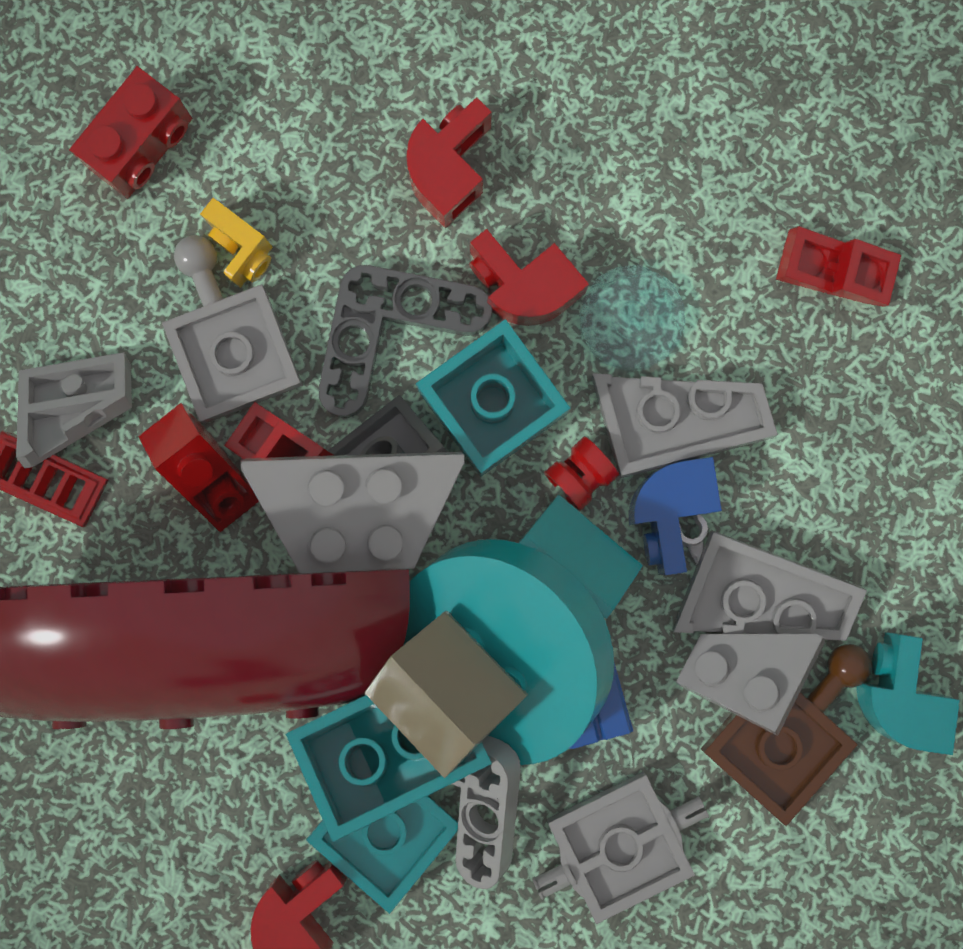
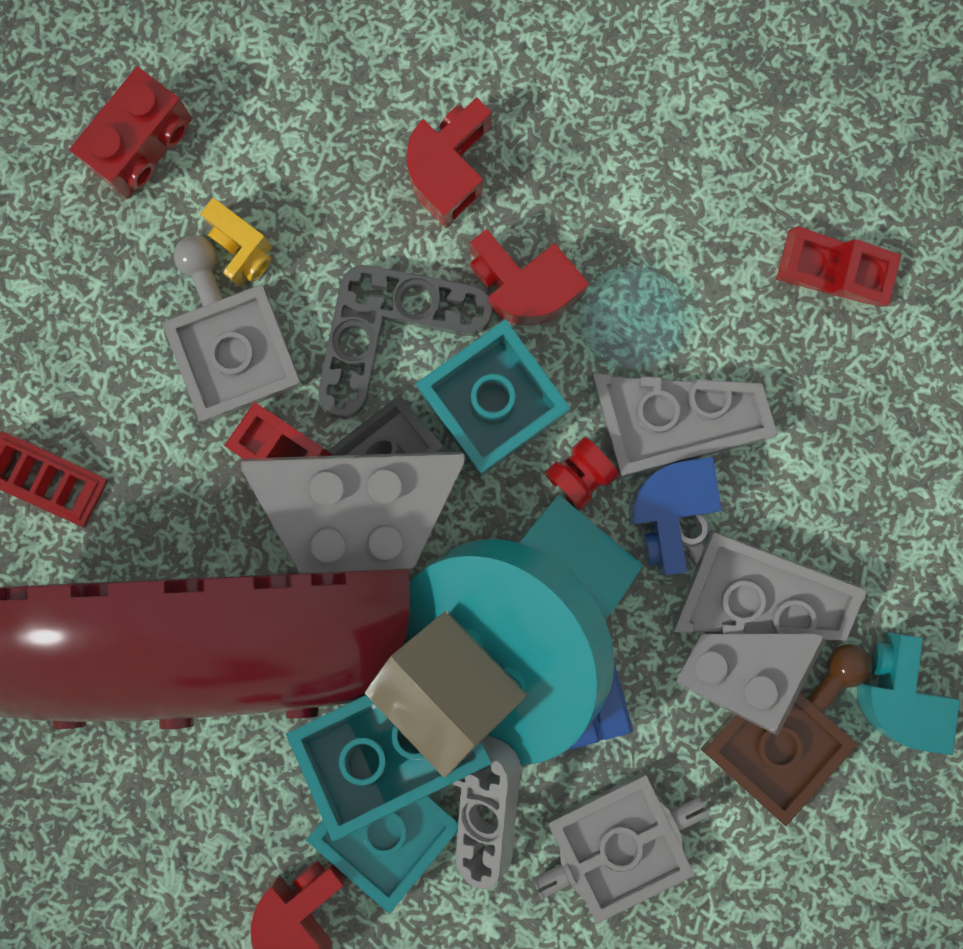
light grey wing [16,352,132,468] -> none
red slope [138,403,259,532] -> none

